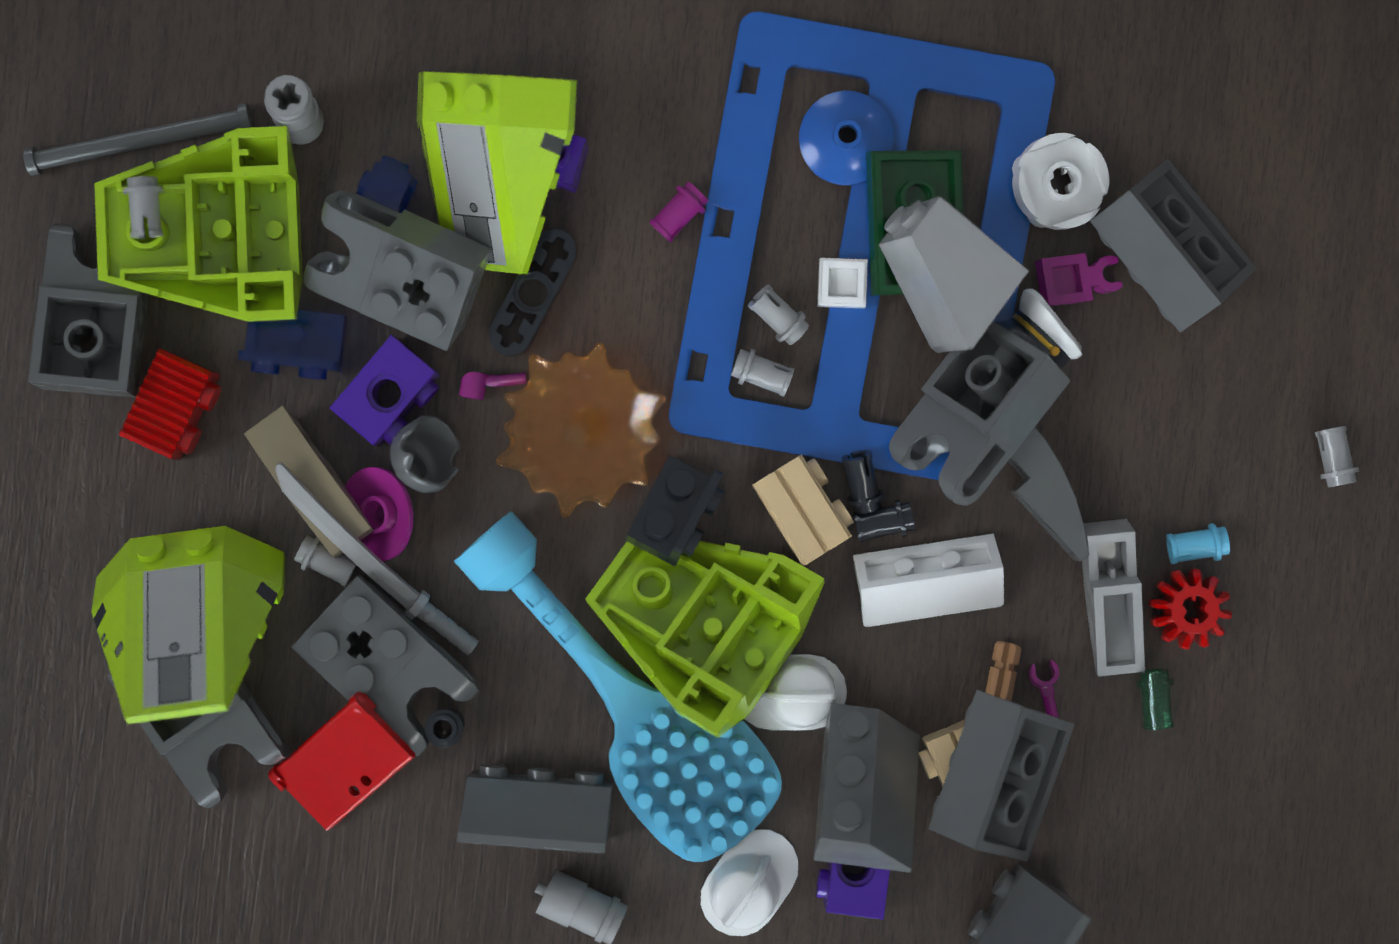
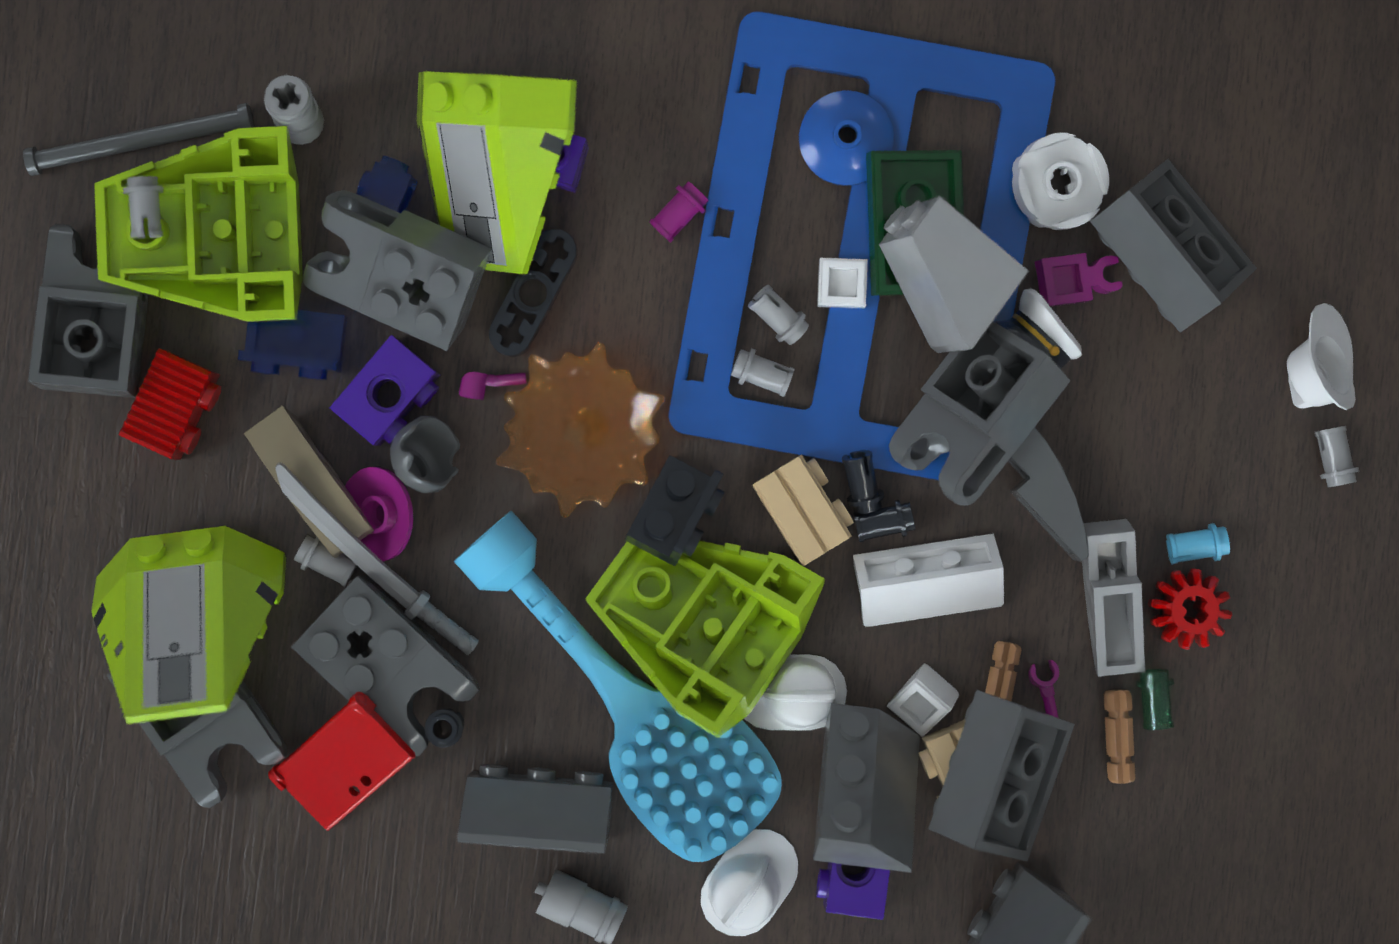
none -> white slope [887,664,959,737]
none -> medium nougat axle [1104,689,1135,784]
none -> white piece [1287,303,1356,410]

